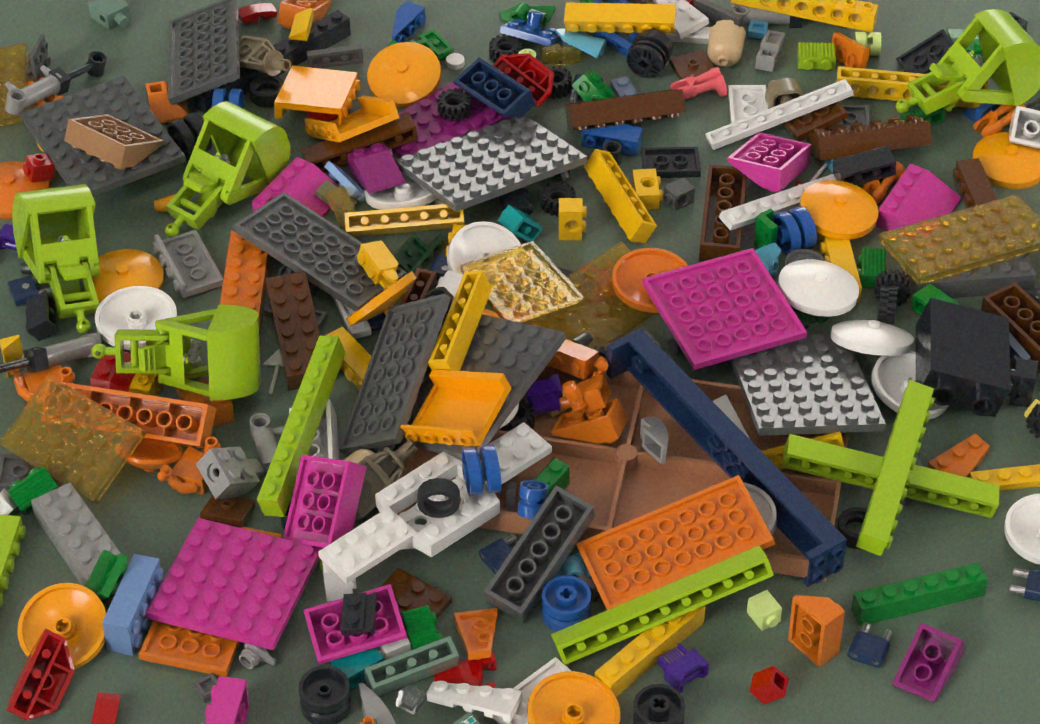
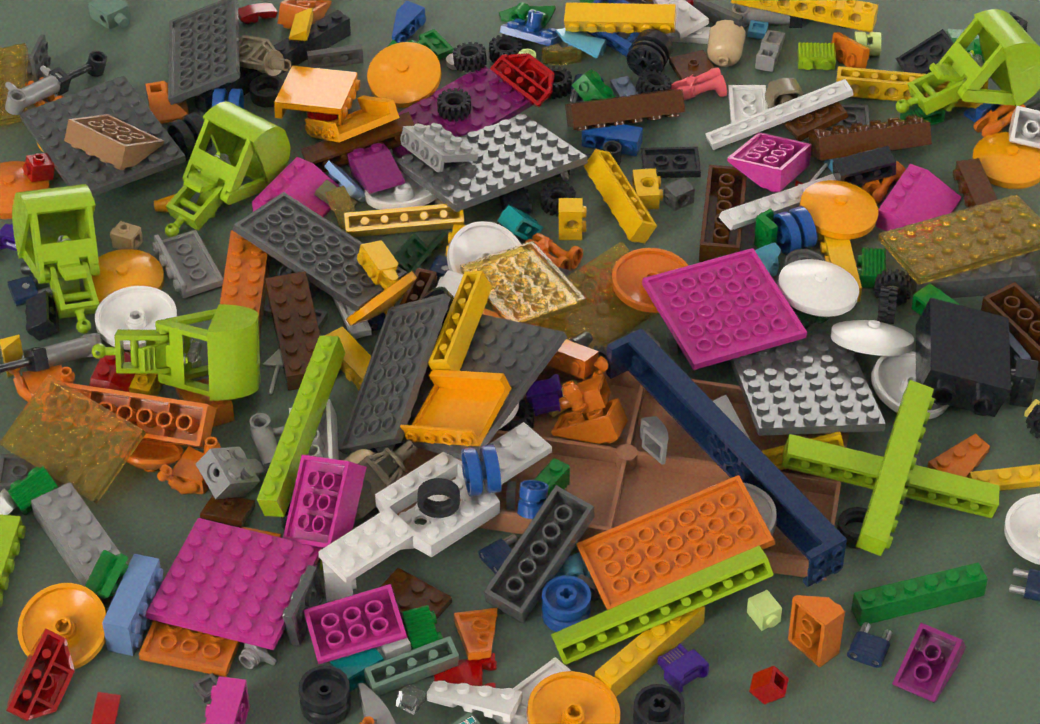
black plate [340,592,378,636] -> none
dark blue slope [453,57,535,117] -> none
none -> tan brick [110,221,143,250]
none -> dark grey plate [283,565,324,647]
none -> light grey bracket [400,123,478,172]
none -> black tyre [453,42,487,73]
none -> orange piece [524,233,583,270]
none -> black tyre [635,69,672,94]

